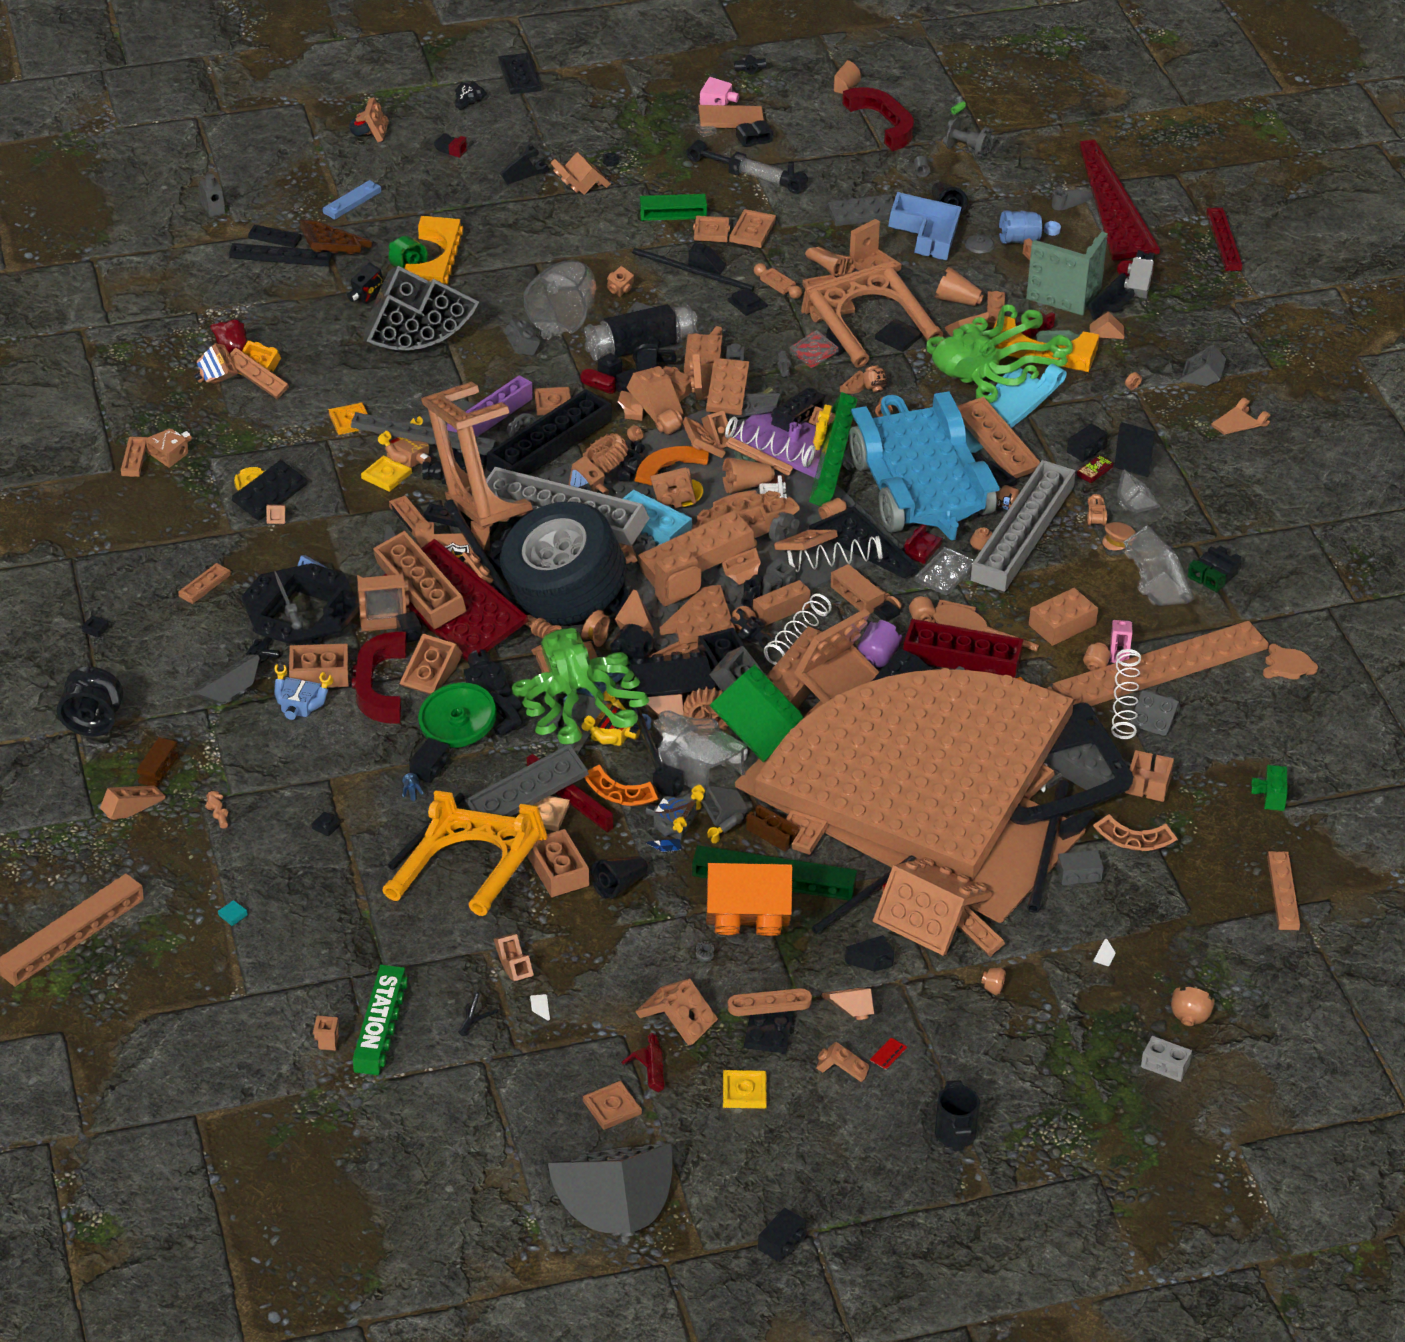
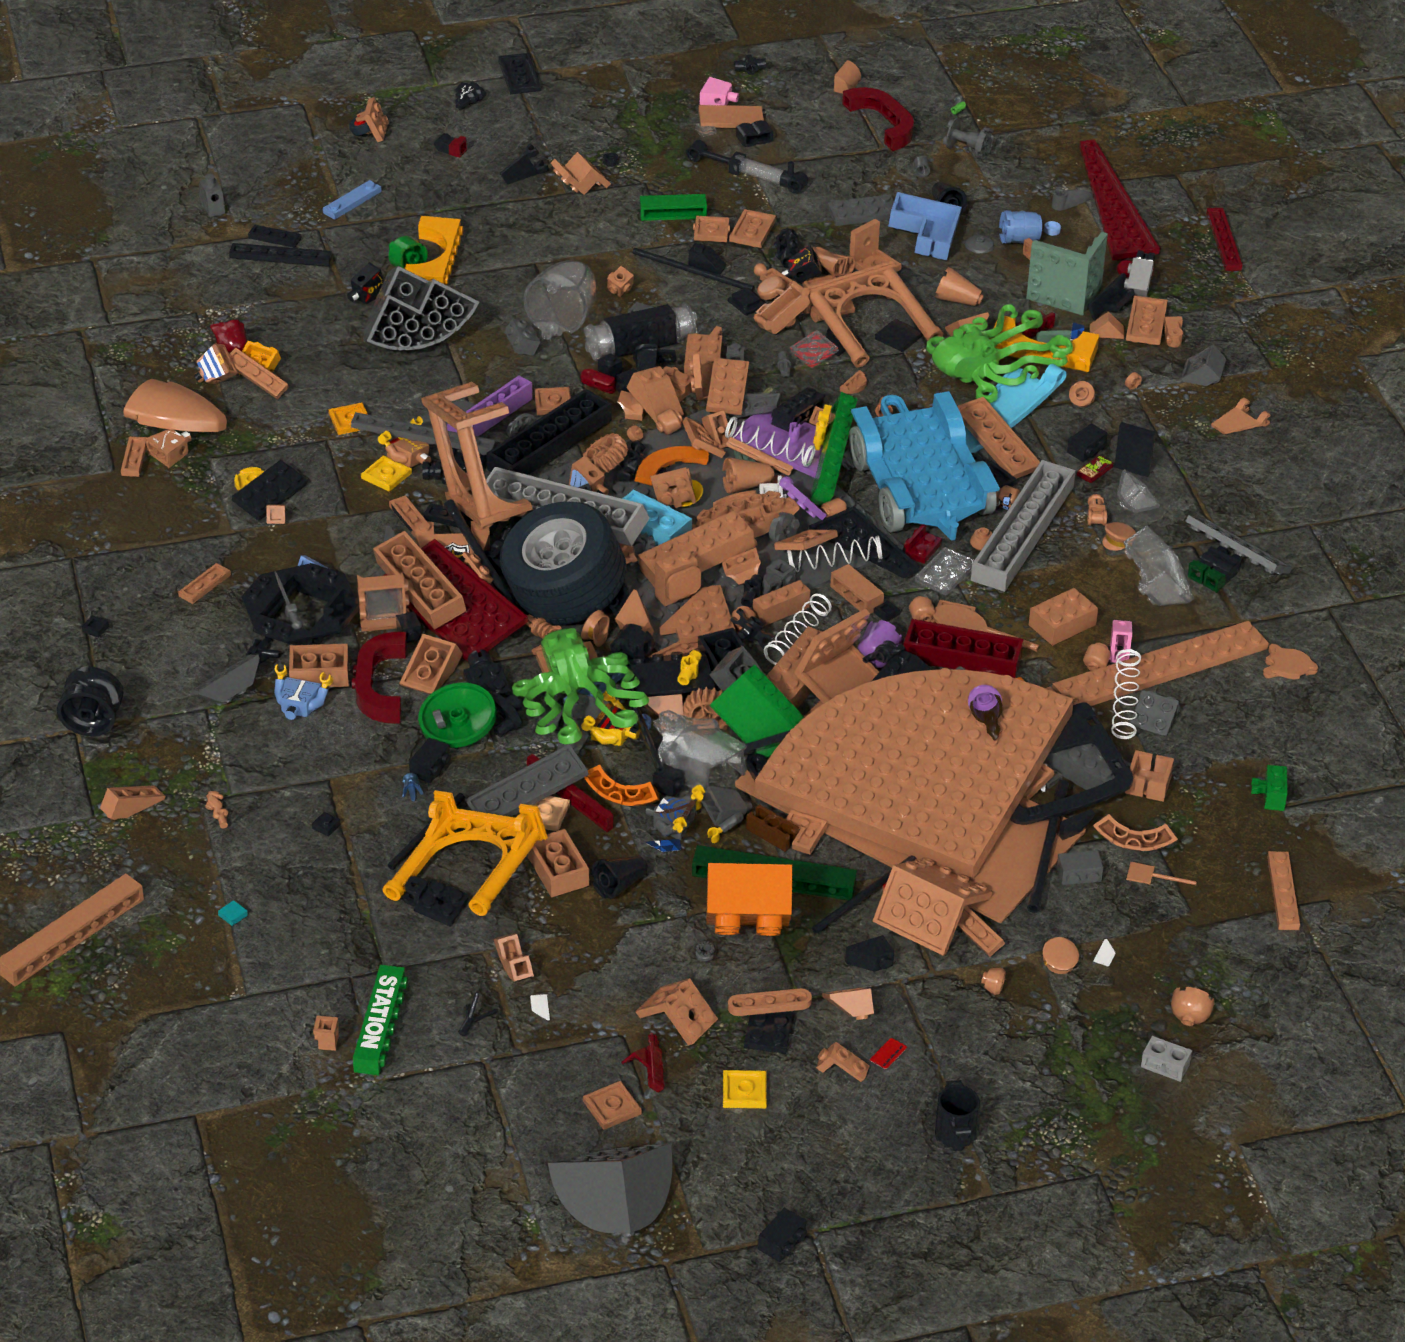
reddish brown piece [137,737,178,787] -> none
reddish brown wing [300,220,372,254] -> none
nougat head [863,365,887,393] -> none
nougat piece [876,586,902,609] -> none
nougat plate [987,291,1005,327] -> none
none -> nougat panel [123,379,227,432]
none -> black plate [403,876,469,927]
none -> dark grey tile [433,709,447,729]
none -> yellow axle [678,650,701,685]
none -> black tile [737,730,790,757]
none -> black plate [746,754,767,781]
none -> nougat piece [754,276,810,334]
none -> black brick [774,227,799,268]
none -> medium lavender plate [779,476,827,520]
none -> black torso [782,244,822,283]
none -> black piece [863,640,905,663]
none -> piece [968,685,1003,741]
none -> nougat piece [1043,937,1079,974]
none -> nougat plate [1069,381,1095,407]
none -> sticker [1070,323,1085,341]
none -> nougat plate [1126,295,1168,345]
none -> nougat piece [1126,862,1197,885]
none -> nougat leg [1163,316,1183,348]
none -> dark grey plate [1185,515,1293,575]

